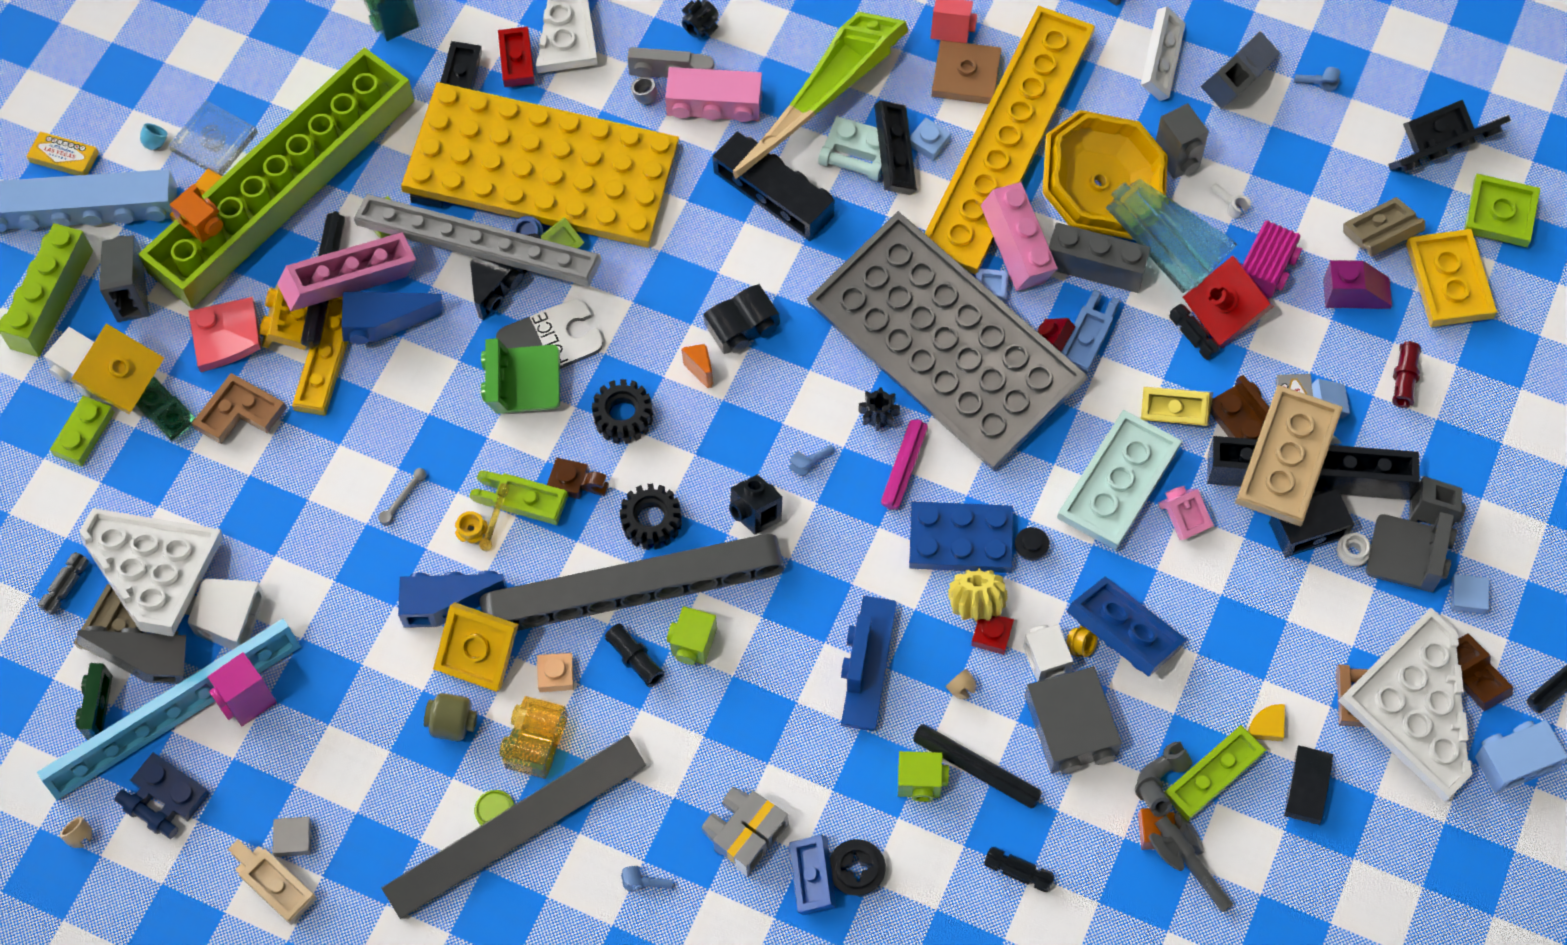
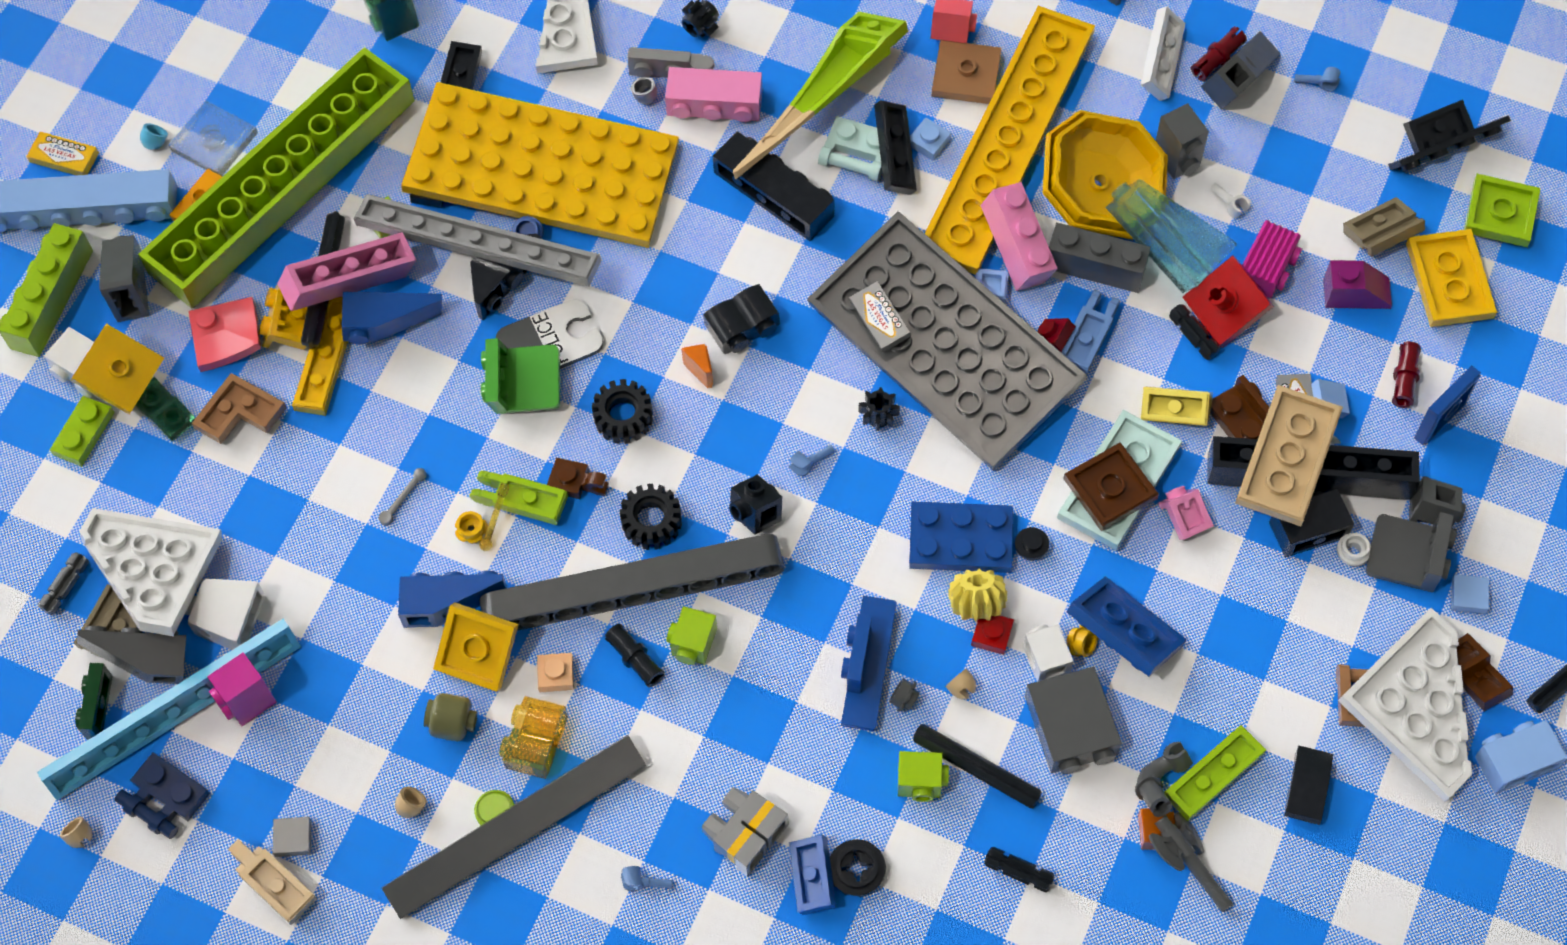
orange brick [169,184,223,243] -> none
red plate [498,26,535,87] -> none
lime plate [540,217,584,249] -> none
dark pink axle [881,419,928,510] -> none
yellow tile [1248,704,1285,741] -> none
none -> tan hinge [395,787,426,818]
none -> tile [849,281,911,353]
none -> dark grey plate [889,678,920,712]
none -> reddish brown tile [1063,442,1159,531]
none -> dark red pin [1190,26,1247,81]
none -> blue tile [1414,365,1481,445]

